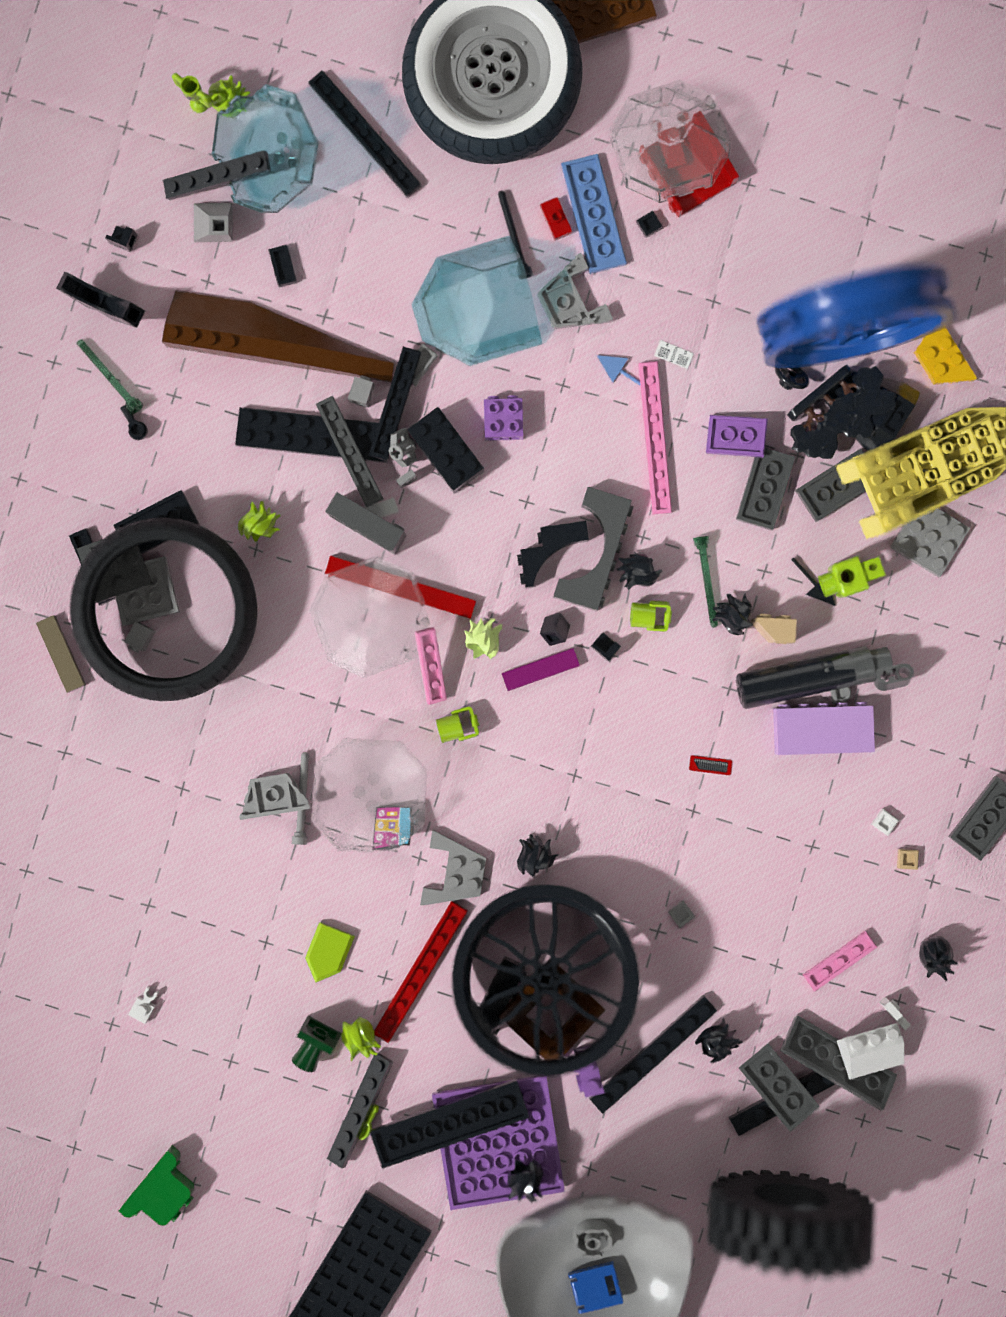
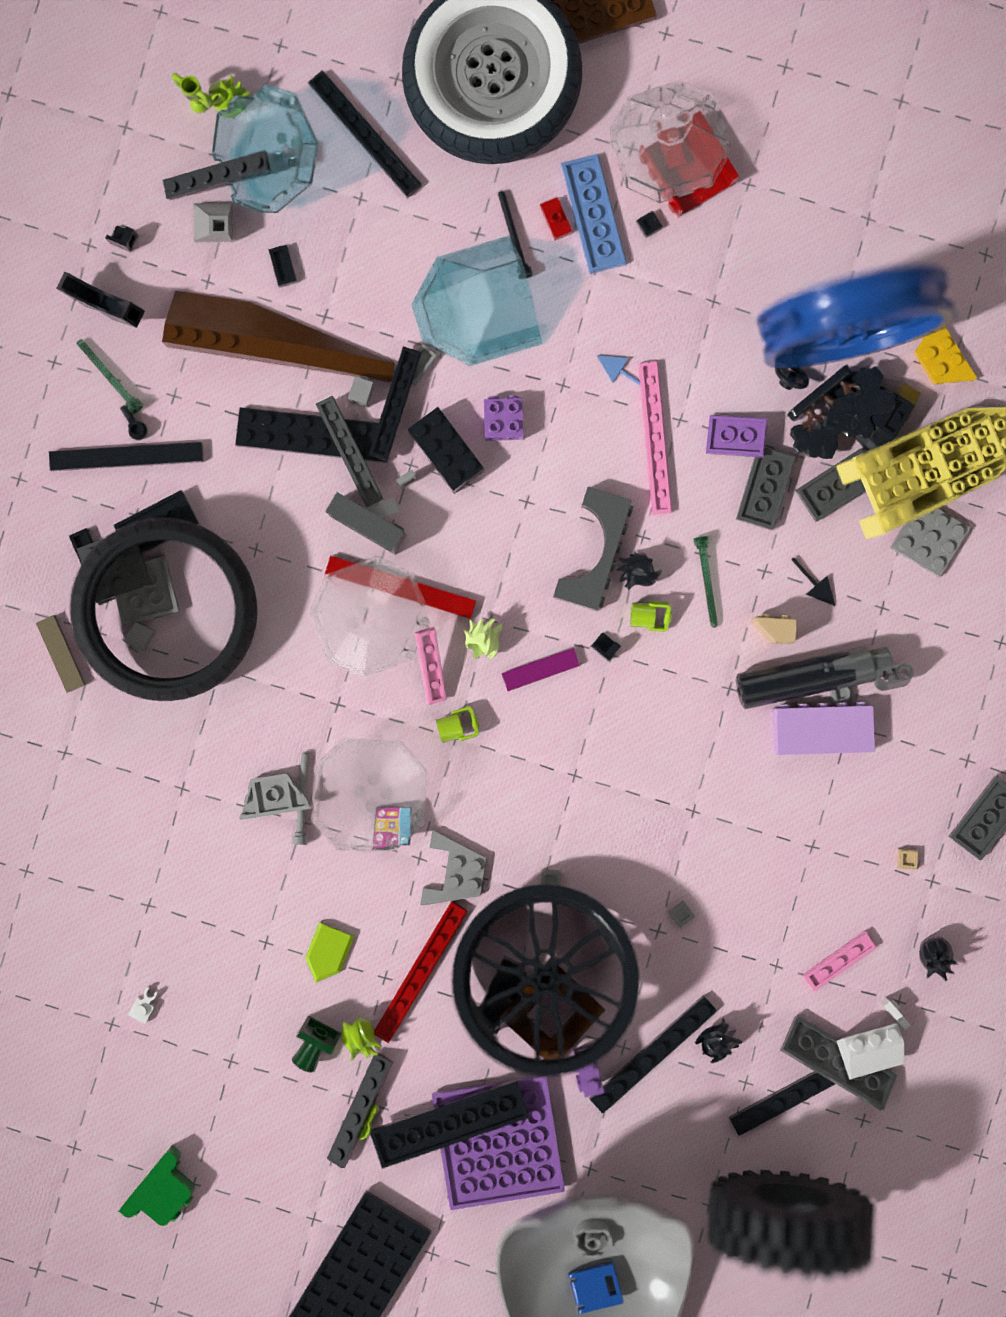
lime hair [238,501,280,542] -> none
light grey piece [389,428,417,467] -> none
black hair [507,1159,544,1203] -> none
black arch [517,521,589,589] -> none
black hair [517,834,559,878] -> none
light grey wing [537,253,613,329] -> none
black panel [540,613,570,646] -> none
white sticker [654,340,694,369] -> none
sticker [689,755,732,775] -> none
black hair [712,593,753,636] -> none
dark grey plate [739,1043,820,1132] -> none
lime piece [818,556,885,598] -> none
white tile [871,809,899,836] -> none
none -> black tile [49,442,204,471]
none -> light grey tile [541,870,561,886]

